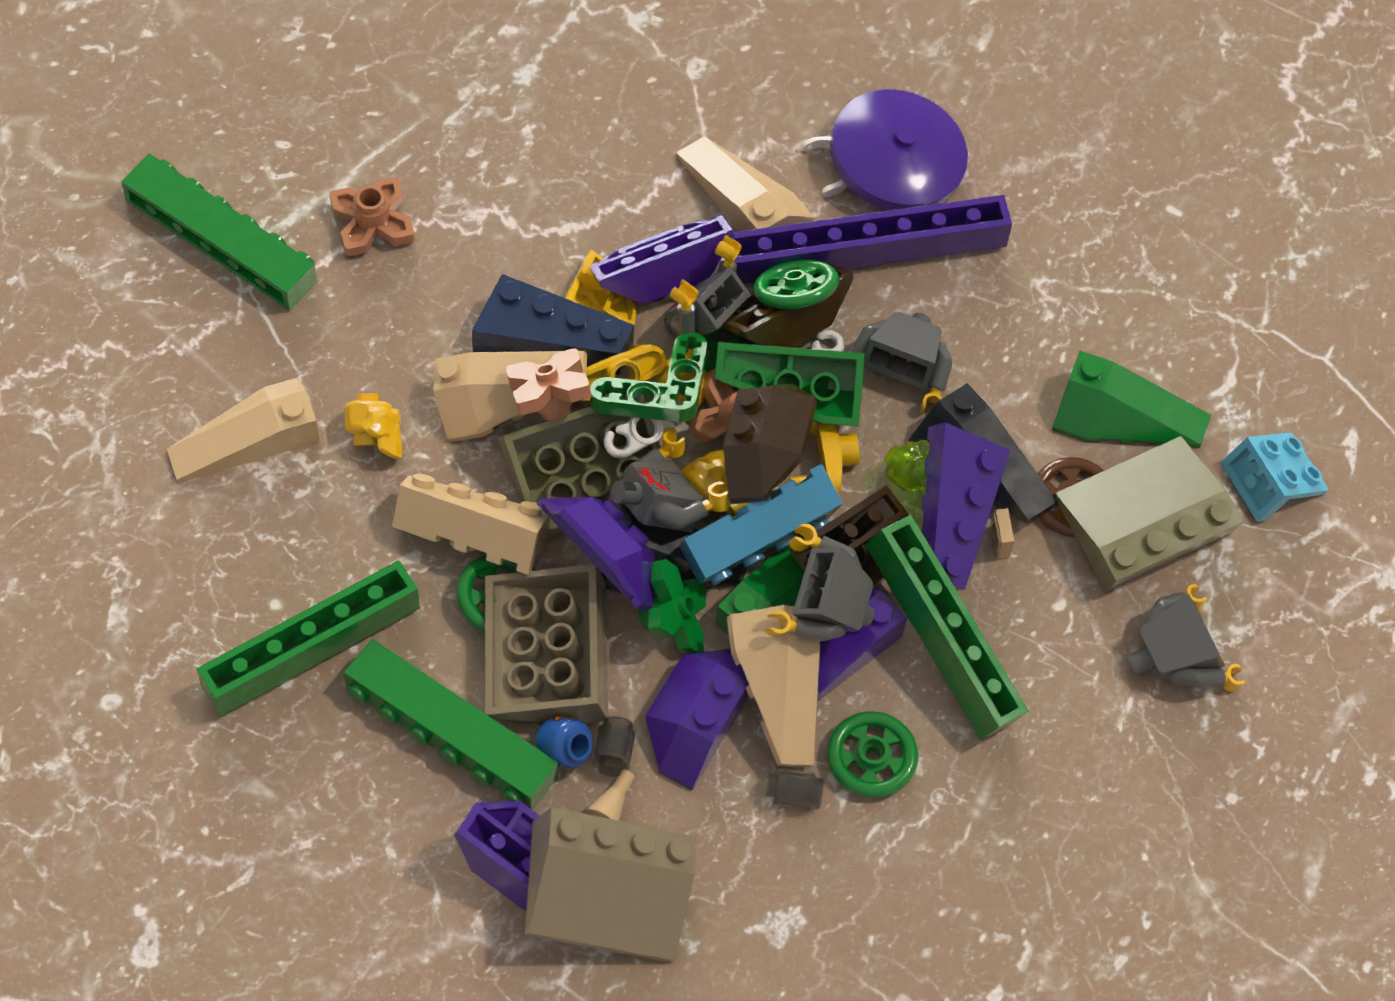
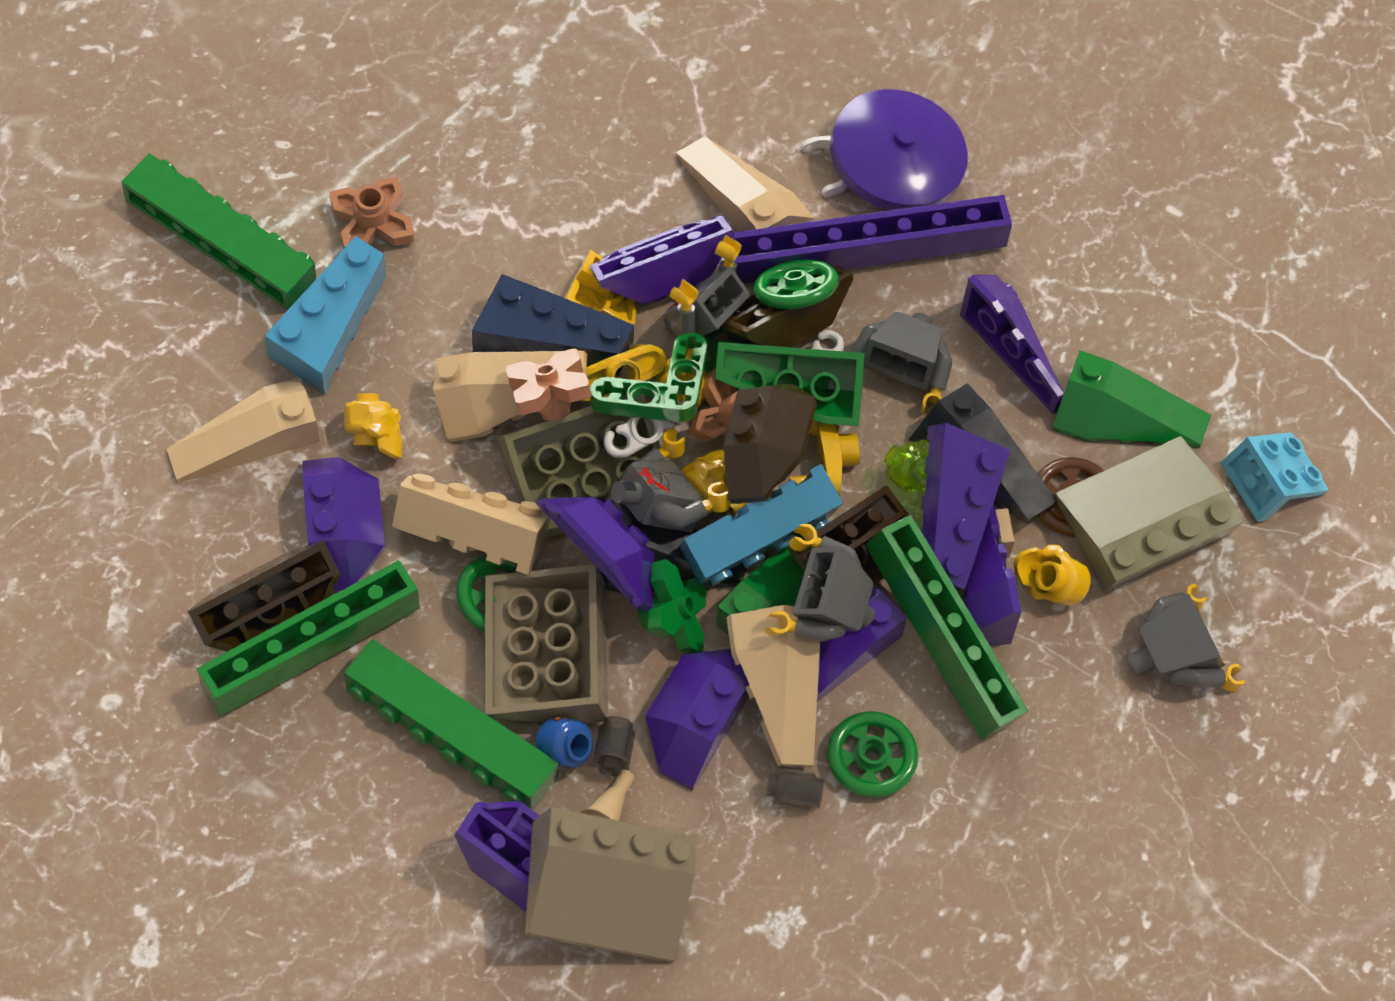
none -> dark brown wedge [187,540,340,652]
none -> dark azure wedge [265,236,386,395]
none -> dark purple wedge [302,457,385,594]
none -> dark purple wedge [960,274,1064,414]
none -> dark purple wedge [963,505,1021,646]
none -> yellow head [1013,545,1091,606]

